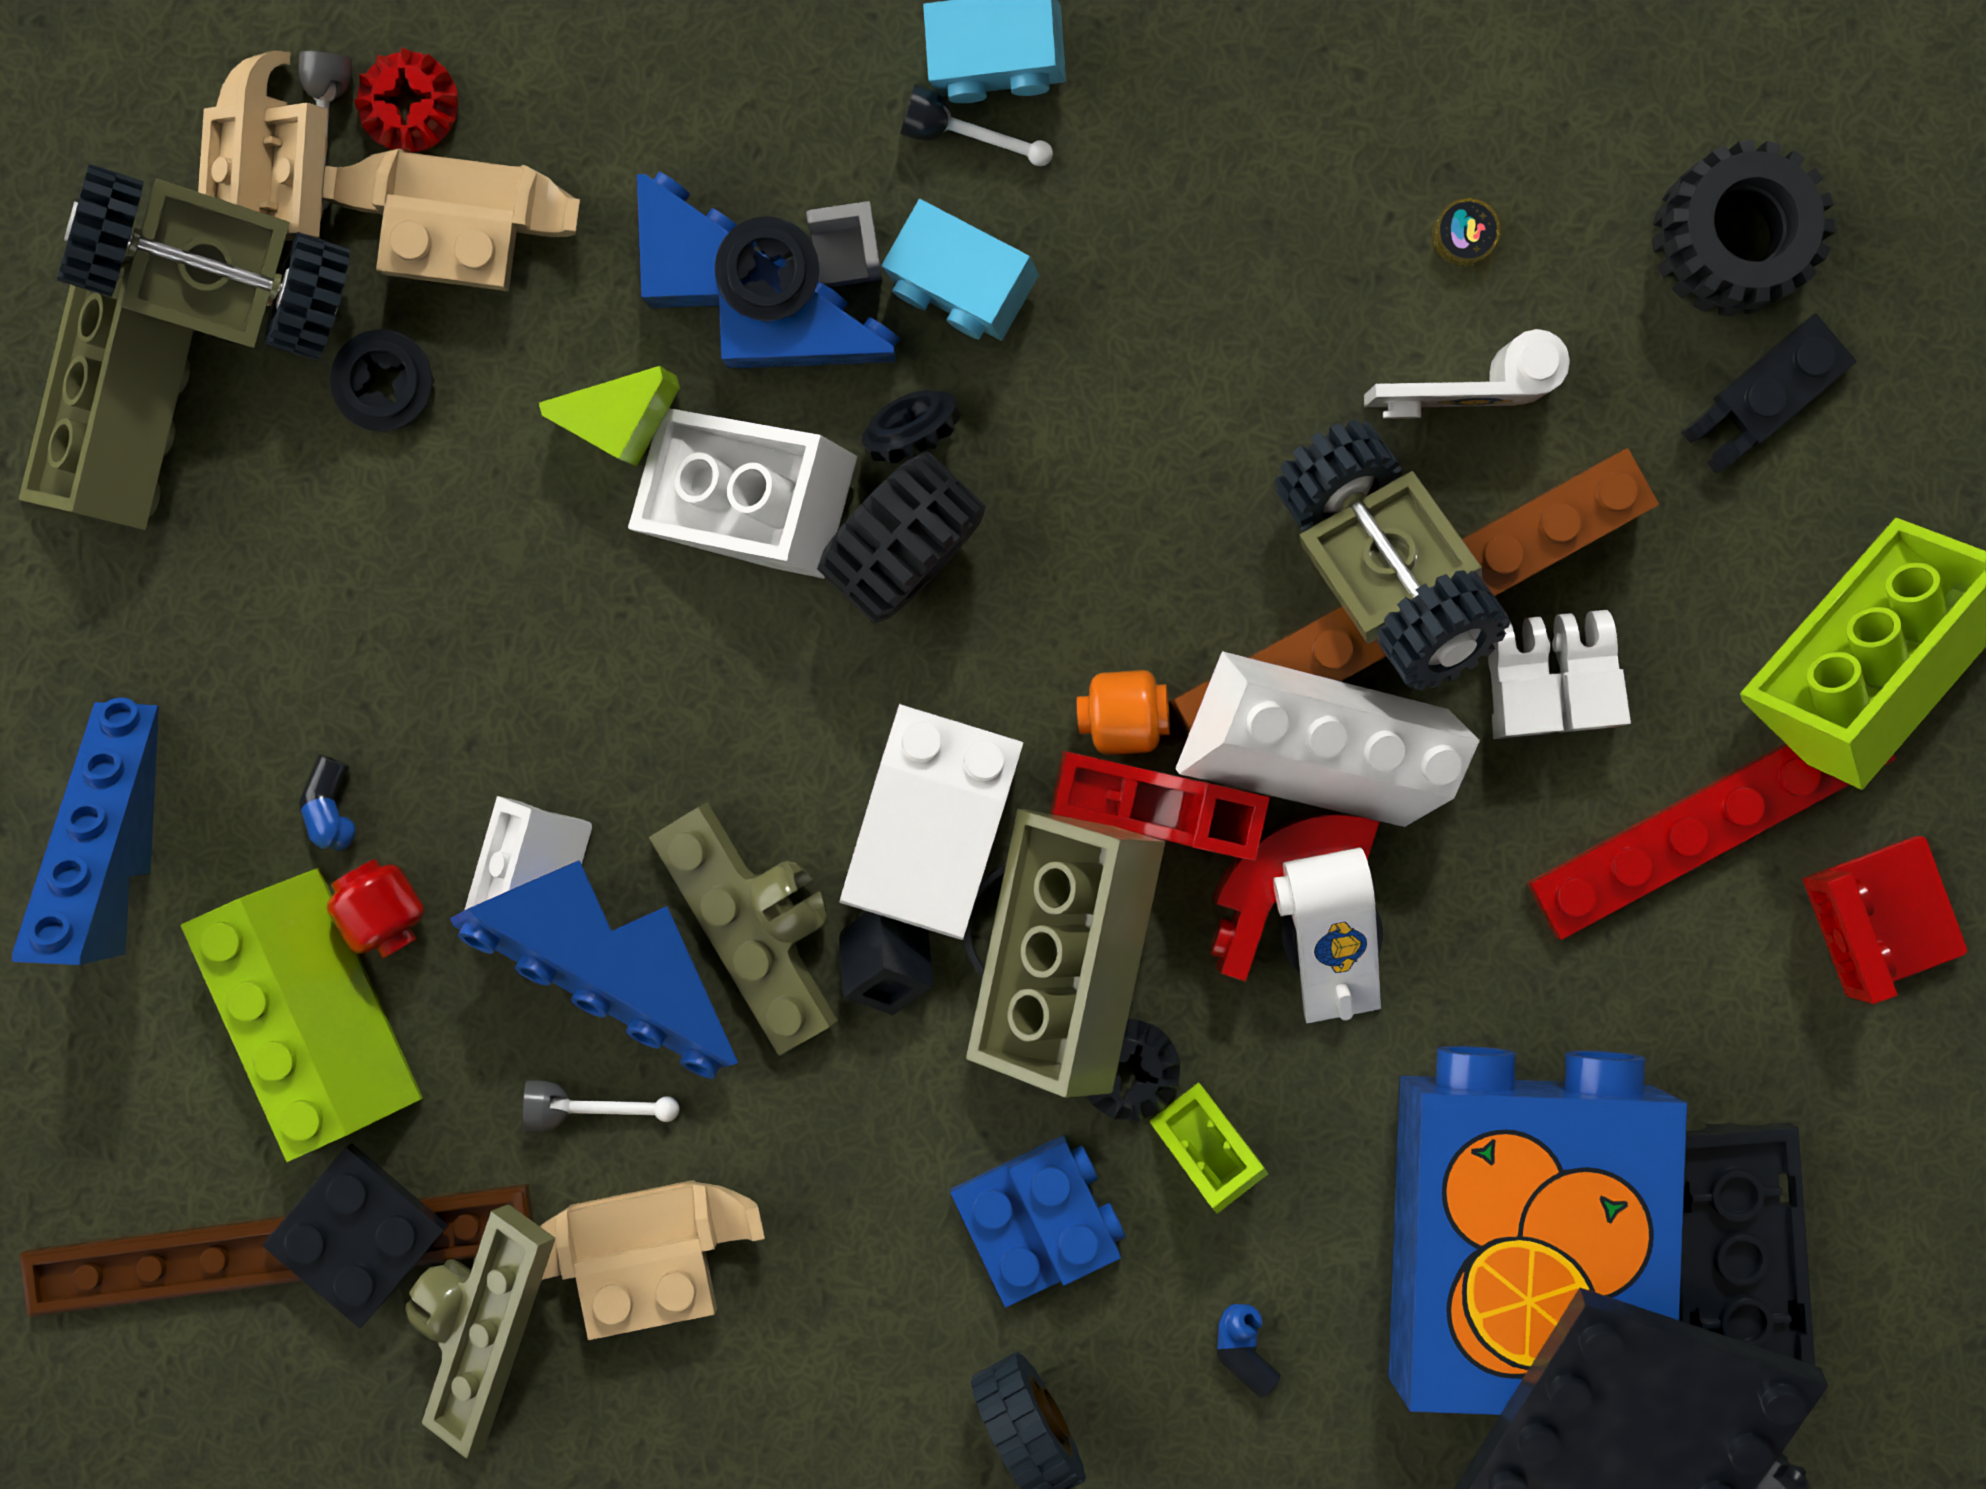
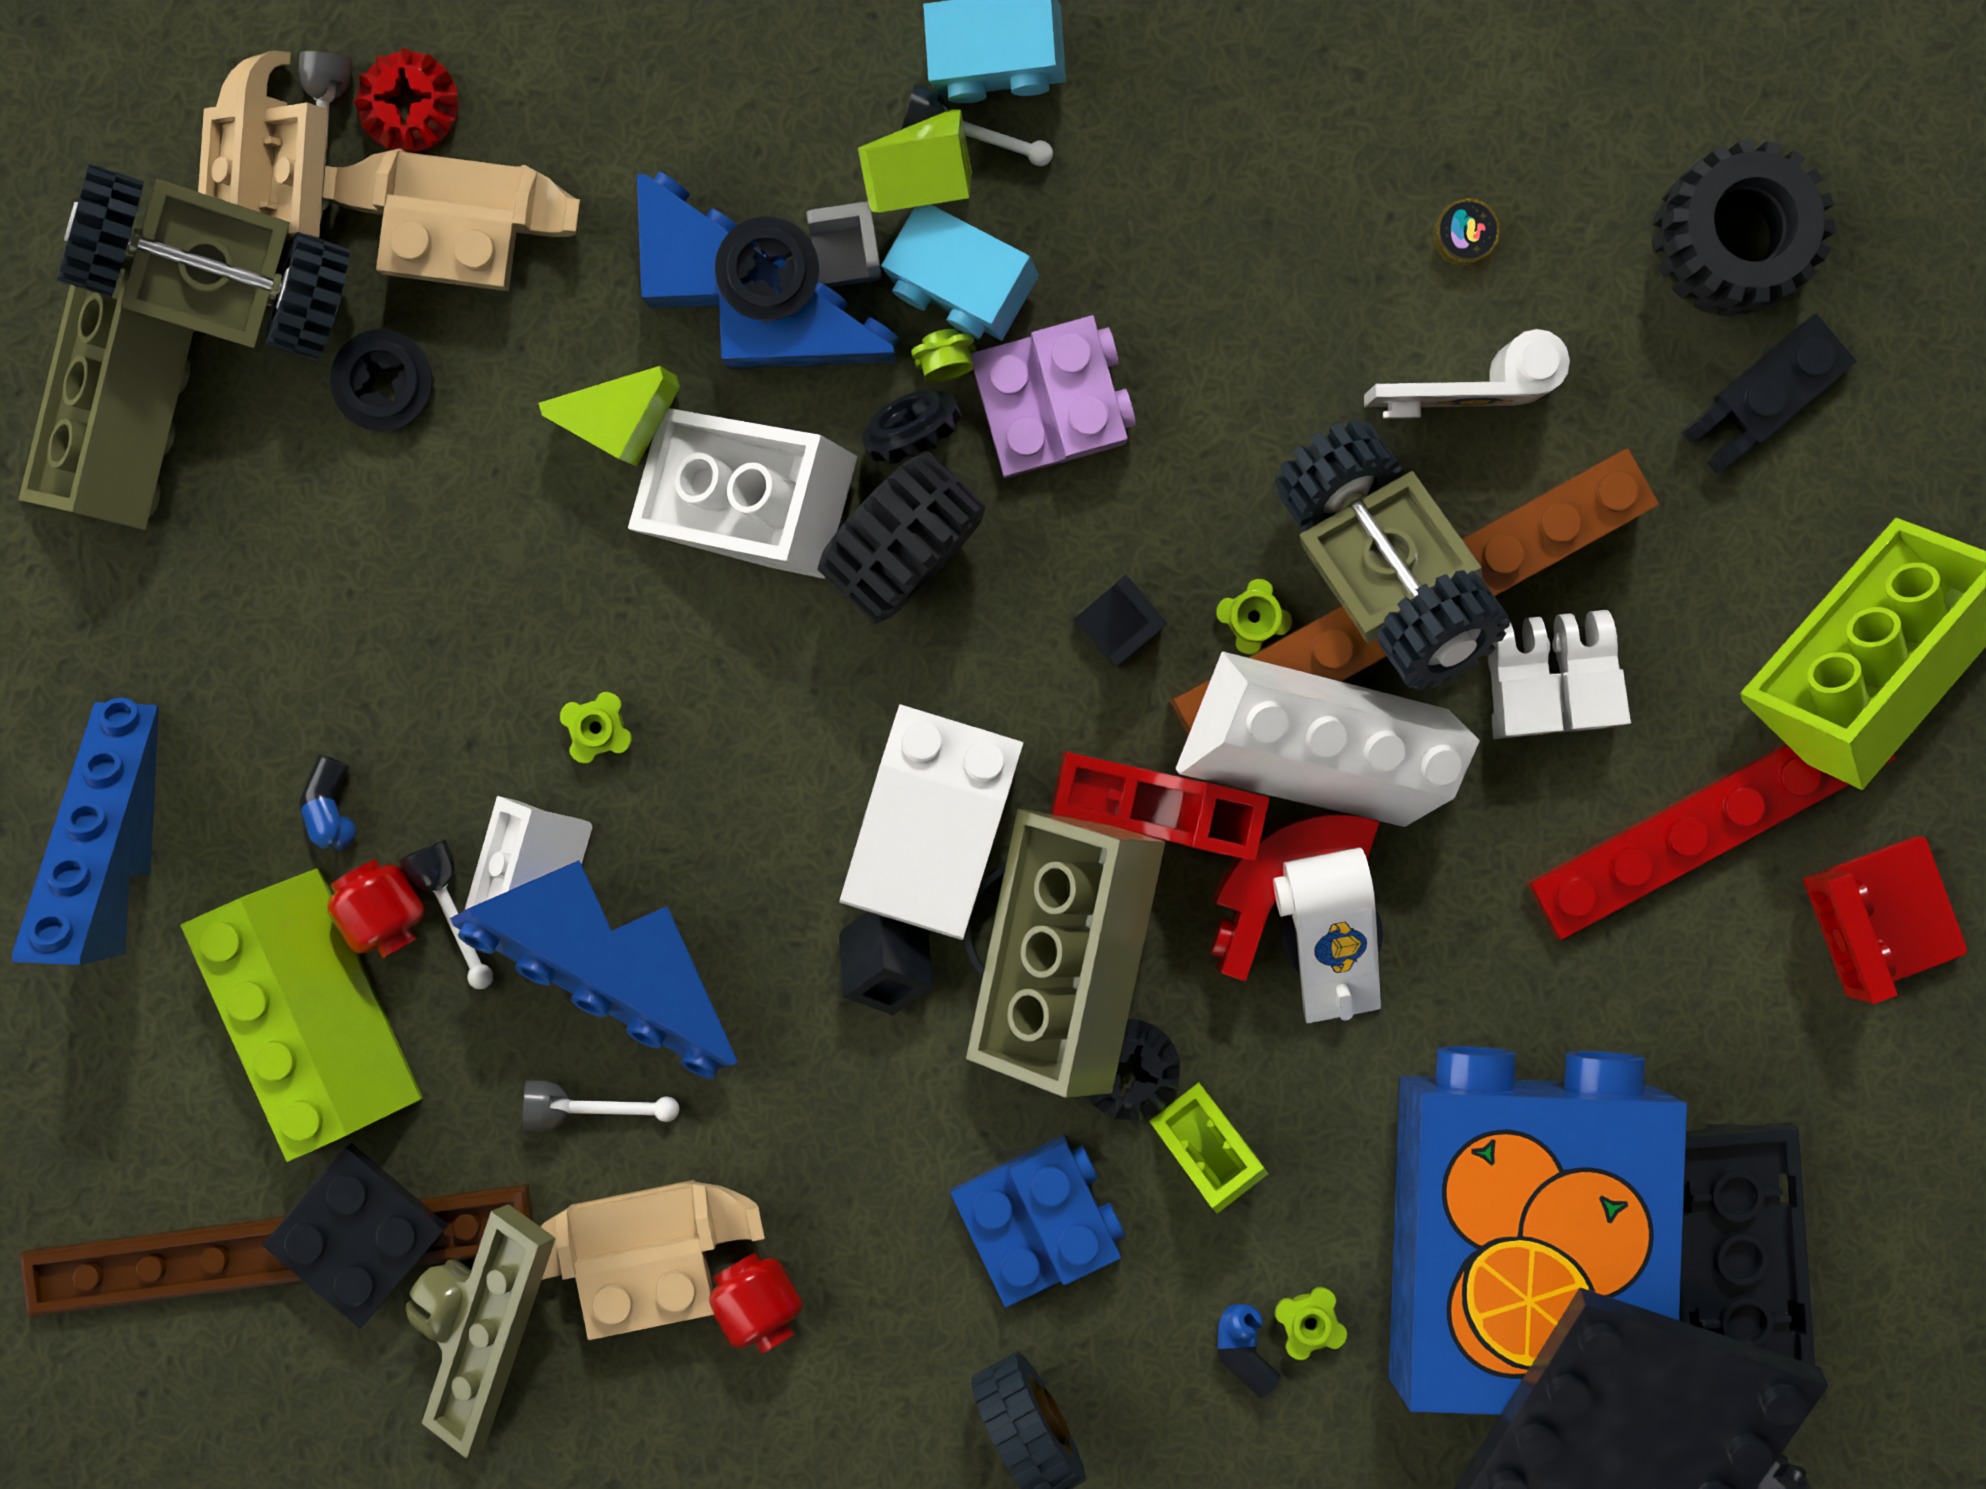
olive plate [649,802,838,1056] -> none
orange head [1077,670,1170,755] -> none
none -> hinge [398,839,493,989]
none -> lime plate [560,692,632,763]
none -> red head [709,1252,803,1354]
none -> lime slope [858,109,972,213]
none -> lime plate [911,329,977,382]
none -> lavender plate [971,315,1136,478]
none -> black panel [1073,574,1167,668]
none -> lime plate [1216,579,1292,654]
none -> lime plate [1275,1287,1347,1360]

